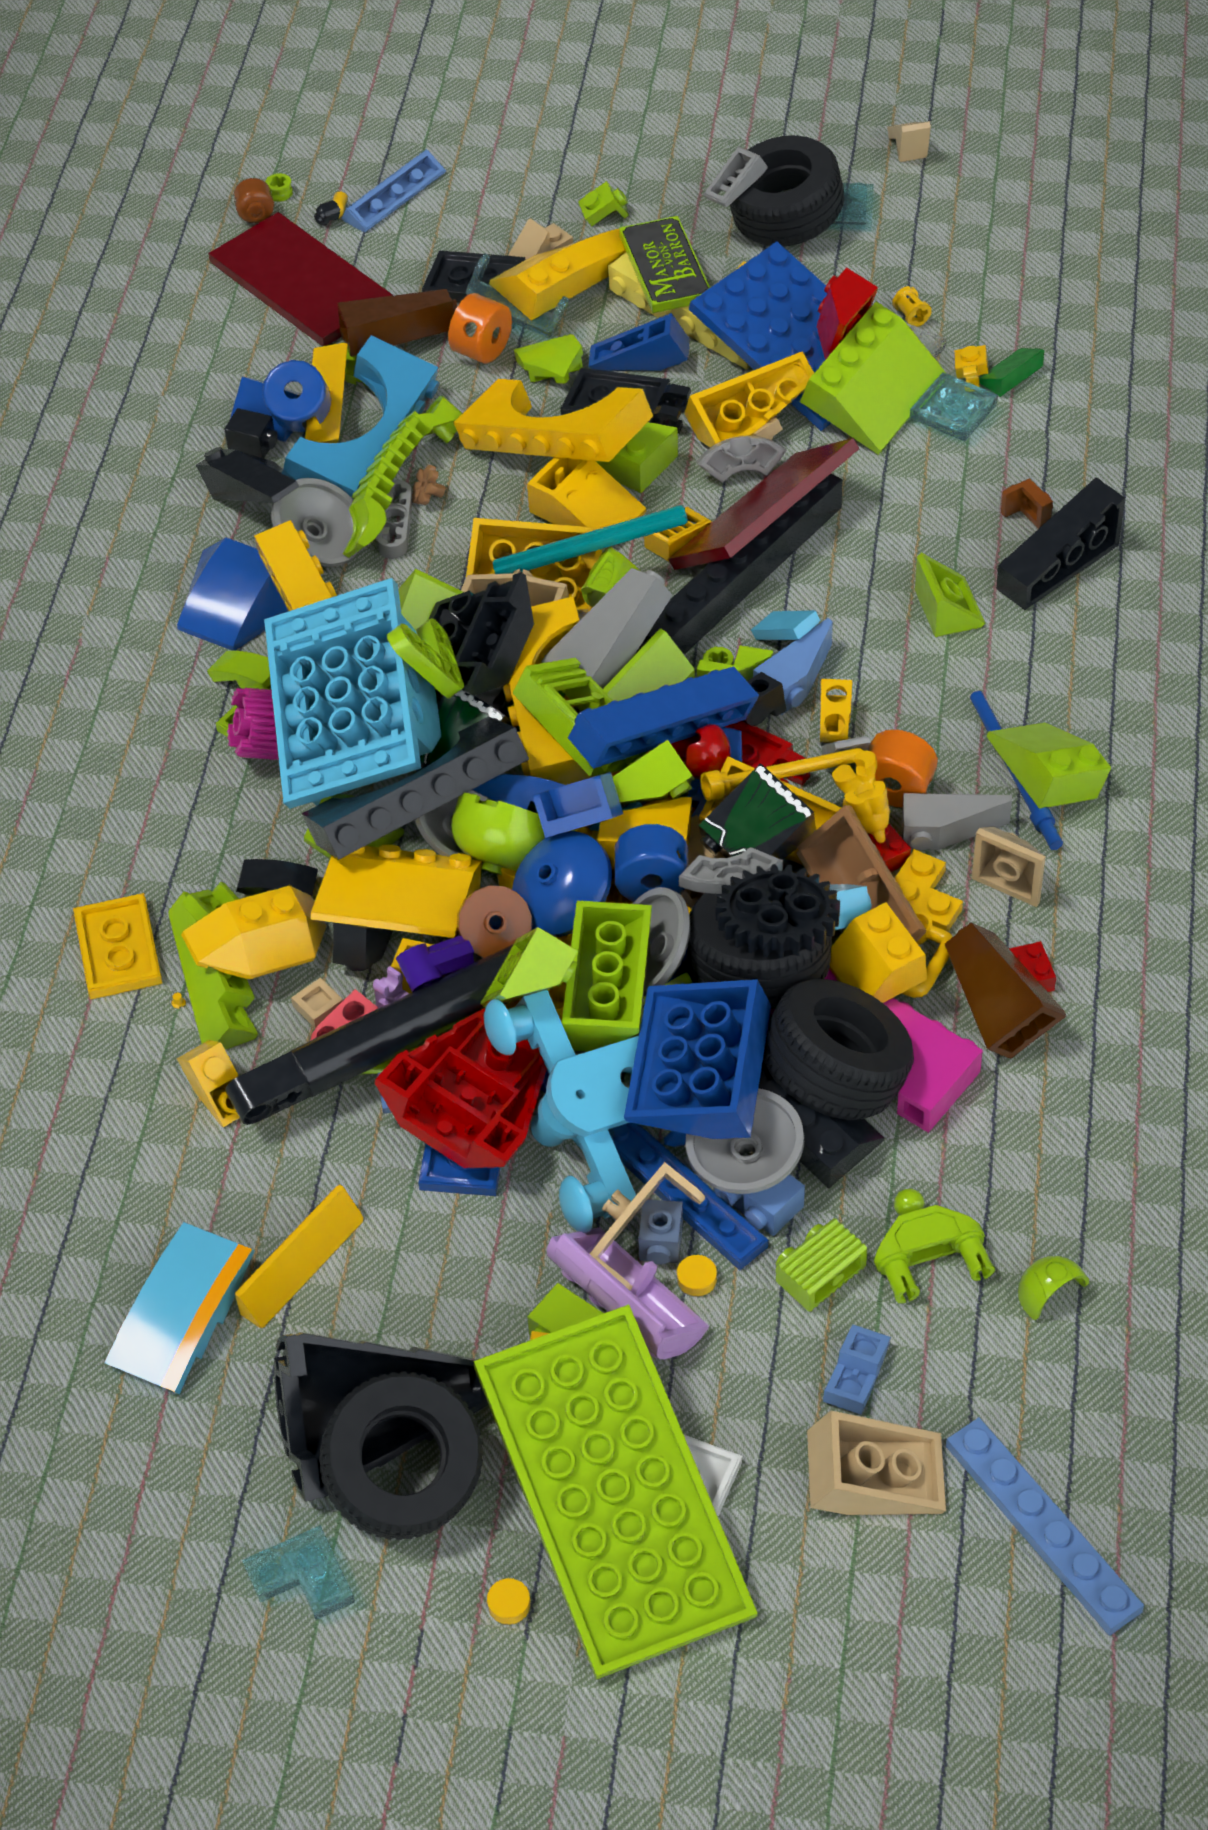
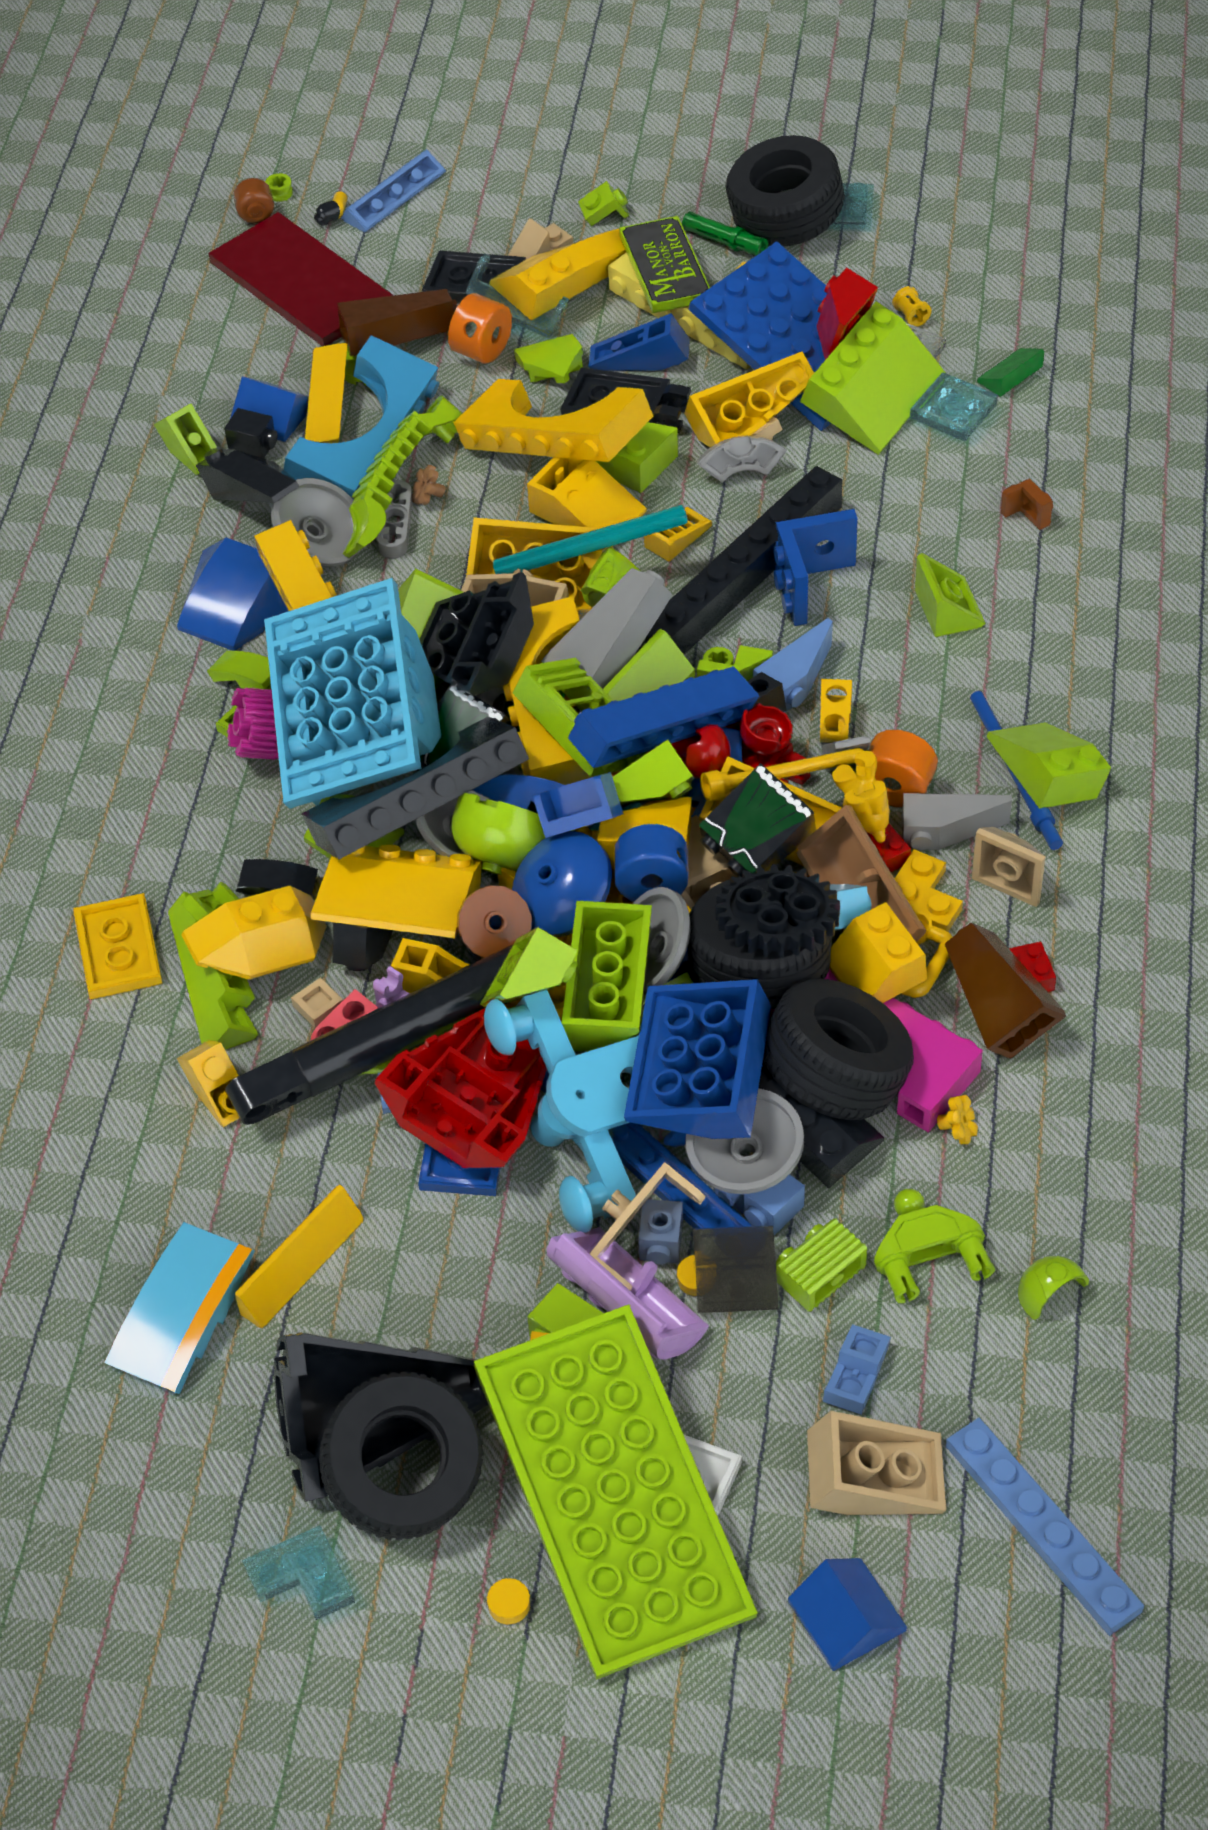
yellow piece [171,992,186,1009] -> none
blue piece [262,360,332,432] -> none
lime beam [387,618,464,698] -> none
dark purple piece [396,936,474,992] -> none
dark red tile [668,438,859,570] -> none
light grey tile [679,847,783,894] -> none
light grey slope [703,146,768,207] -> none
medium azure tile [751,610,821,640] -> none
tan slope [887,121,931,162] -> none
yellow plate [954,345,988,391] -> none
black wedge [996,477,1125,610] -> none
none -> lime slope [154,403,217,475]
none -> green pin [682,211,768,256]
none -> clear smoke slope [693,1225,778,1313]
none -> red hair [740,703,793,755]
none -> blue bracket [774,509,858,626]
none -> blue slope [788,1558,907,1671]
none -> yellow plant [937,1095,978,1145]

